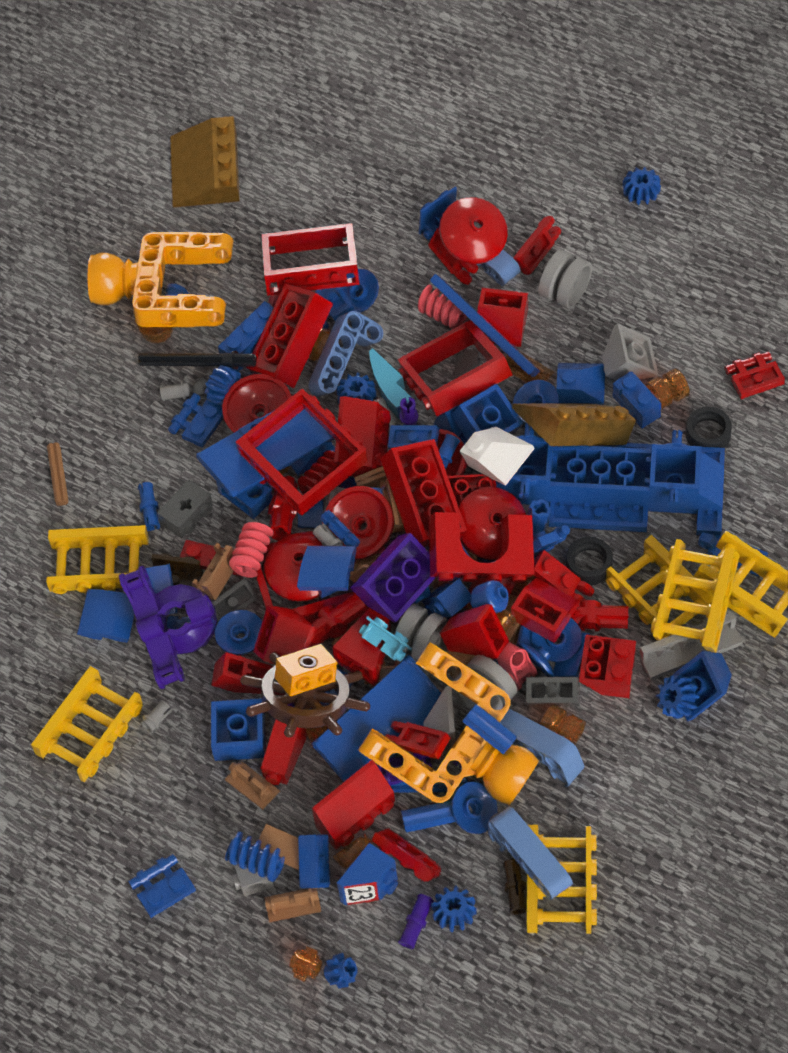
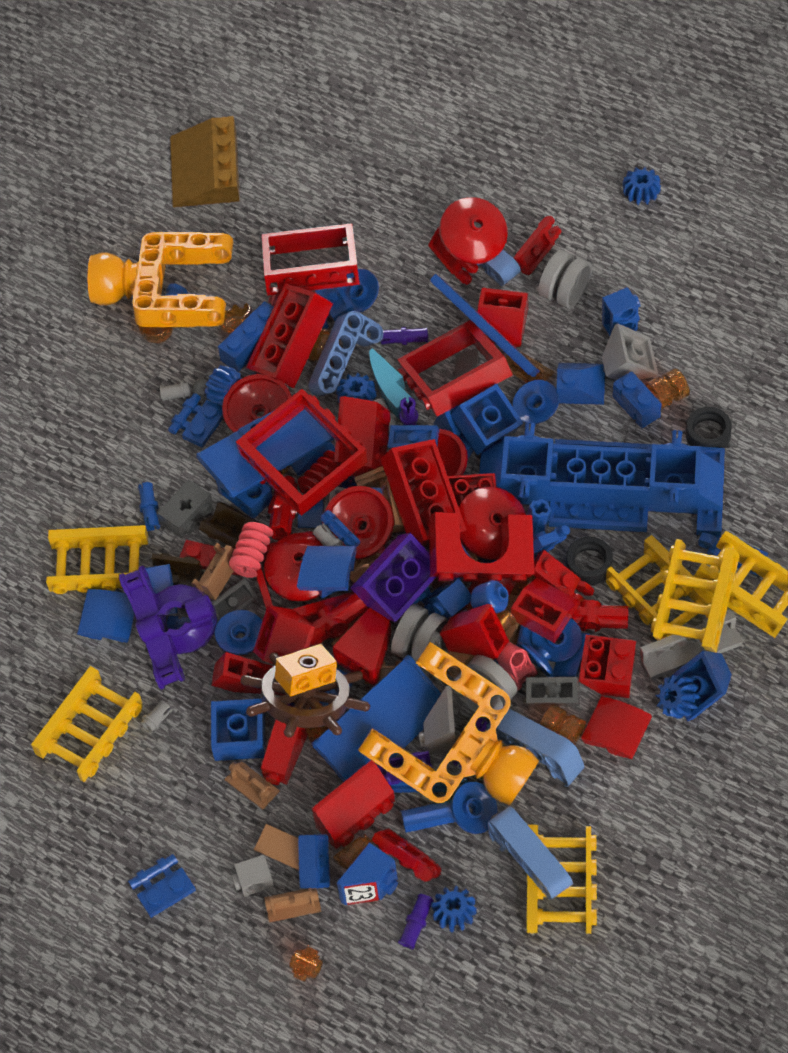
medium nougat axle [47,442,69,506] -> none
black axle [138,351,257,370] -> none
blue piece [225,831,285,882] -> none
blue gear [324,953,357,989] -> none
medium azure hinge [359,616,412,662] -> none
red hinge [385,721,451,759] -> none
blue hinge [418,186,457,240] -> none
coral piece [418,284,467,329] -> none
blue axle [439,434,460,470] -> none
white slope [460,427,535,486] -> none
blue axle [462,703,517,754] -> none
dark brown pin [503,859,527,915] -> none
pearl gold slope [512,403,636,446] -> none
red plate [724,351,785,399] -> none
none -> dark brown bracket [199,502,259,550]
none -> clear orange hair [219,303,252,334]
none -> dark purple pin [381,327,429,345]
none -> red slope [581,696,652,759]
none -> blue brick [602,287,640,336]

